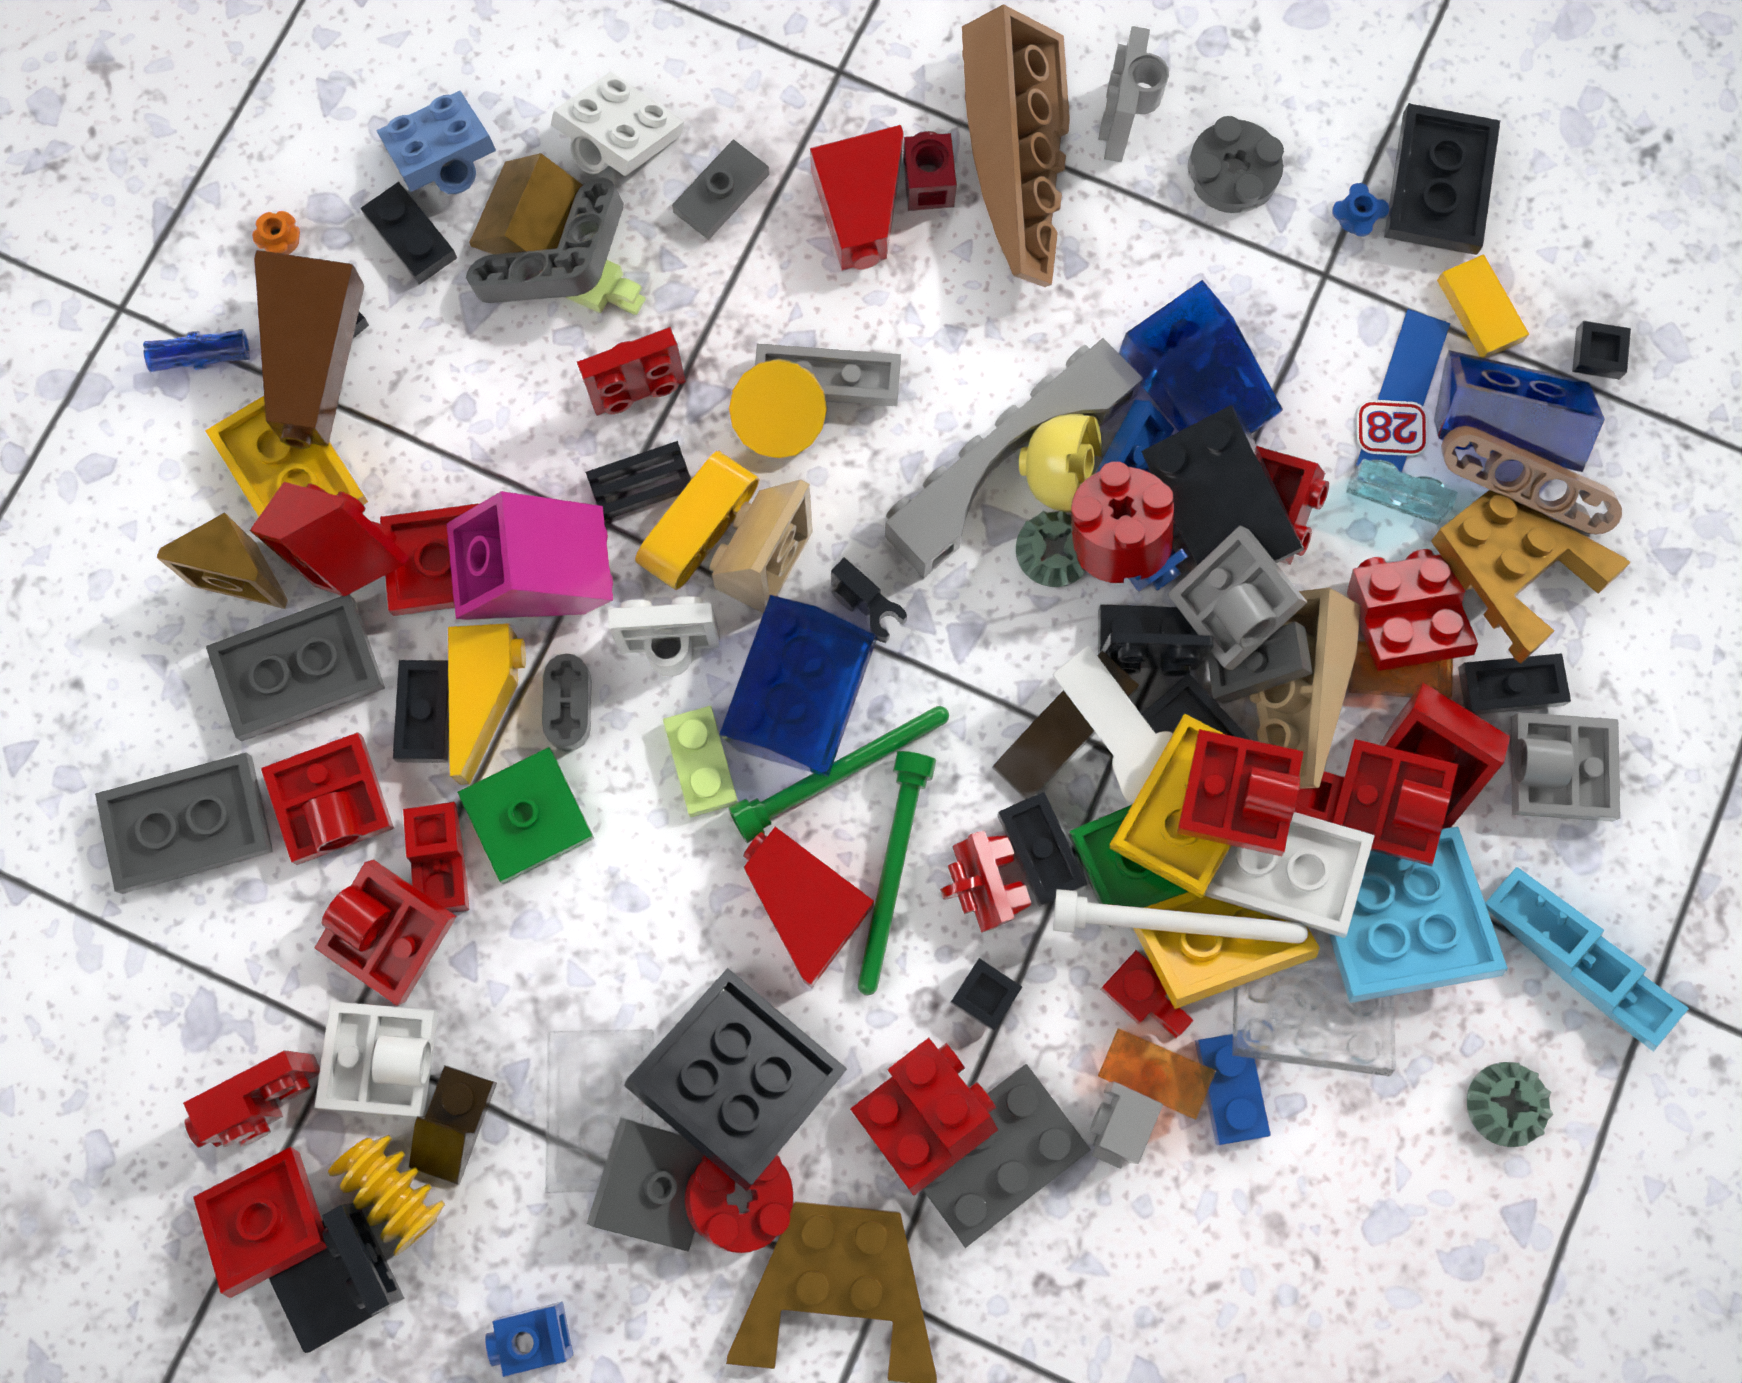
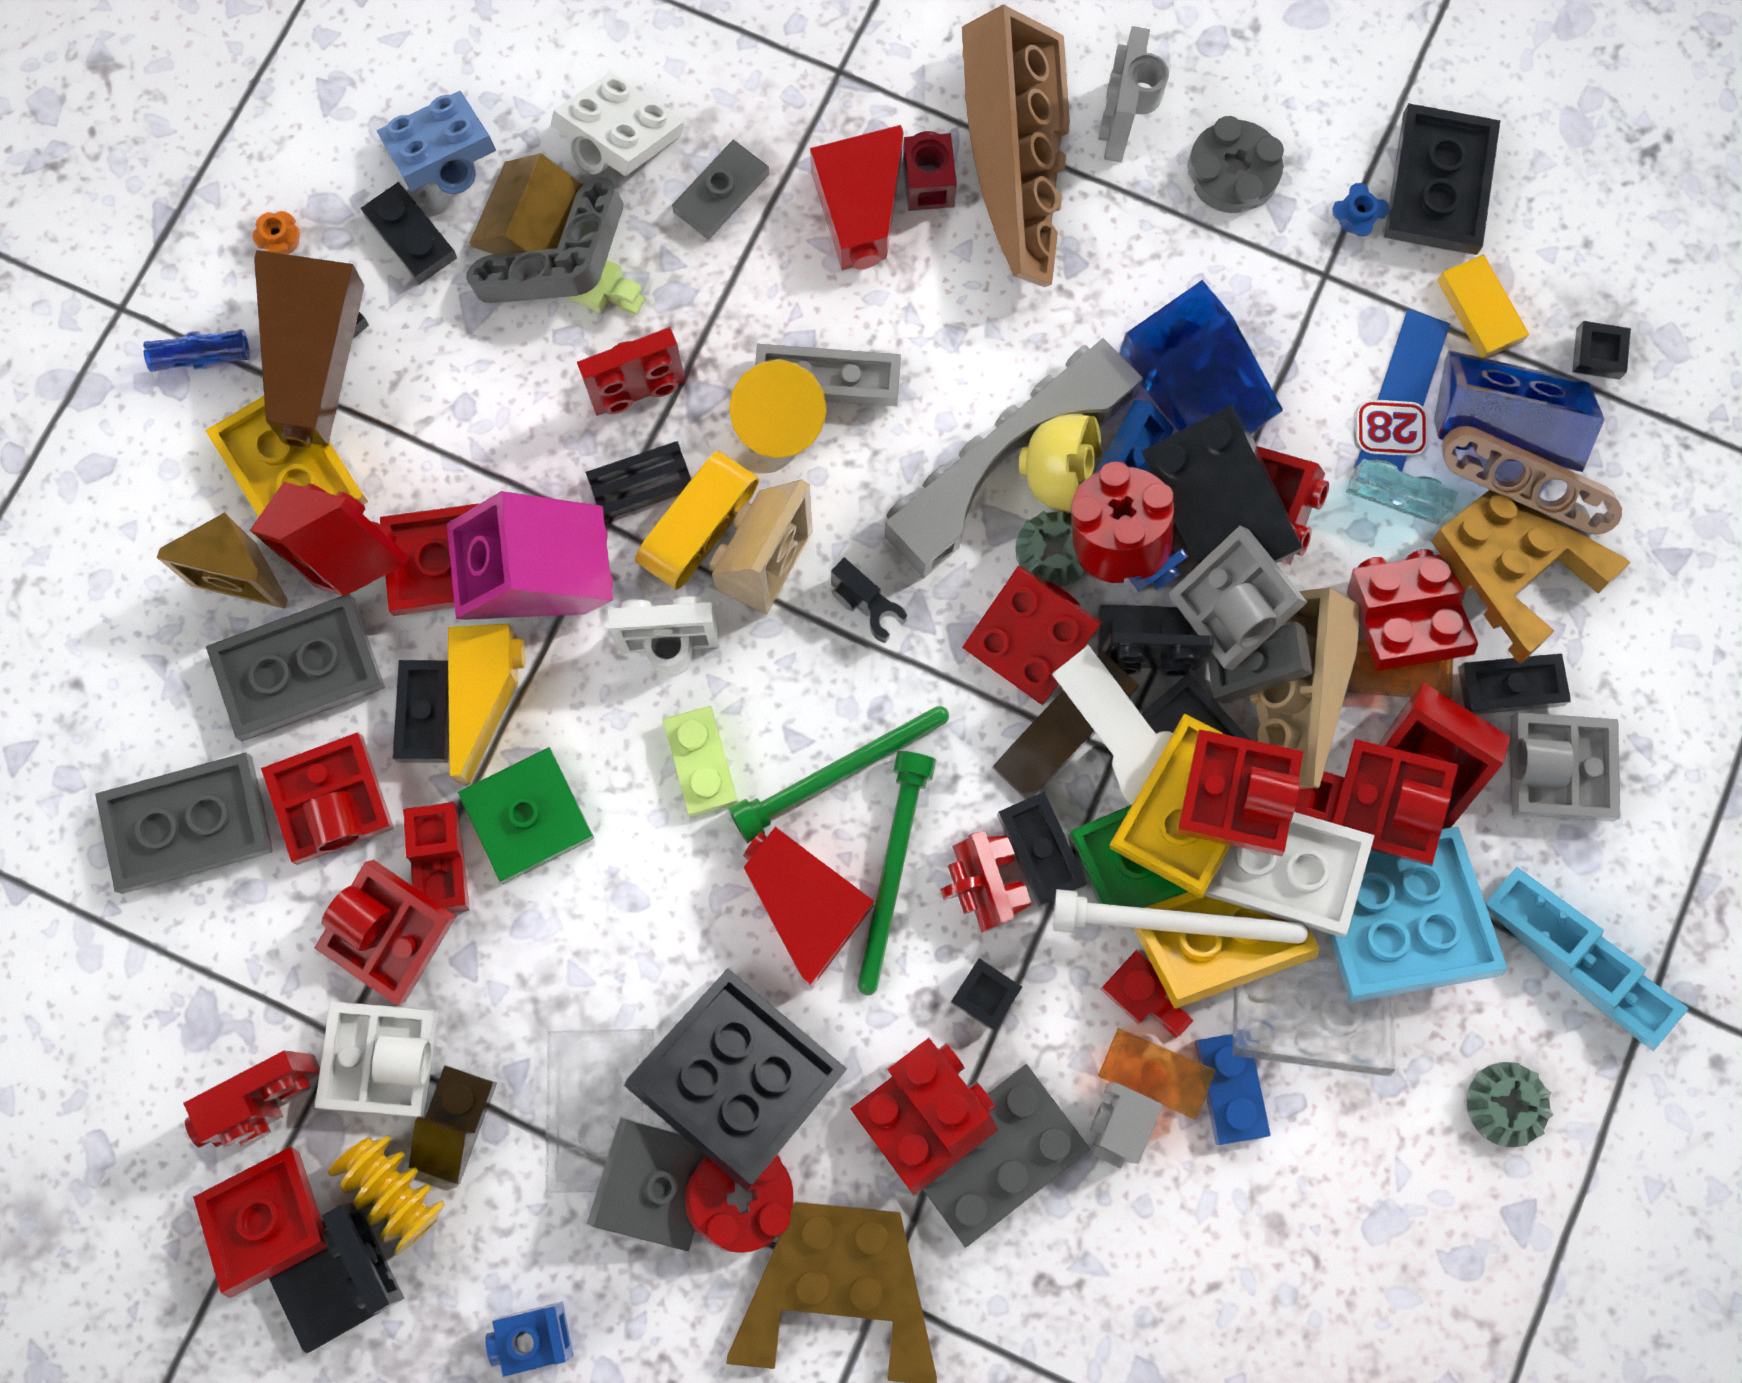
dark grey beam [542,653,592,751] -> none
clear blue slope [719,594,877,777] -> none
none -> red plate [962,565,1102,706]

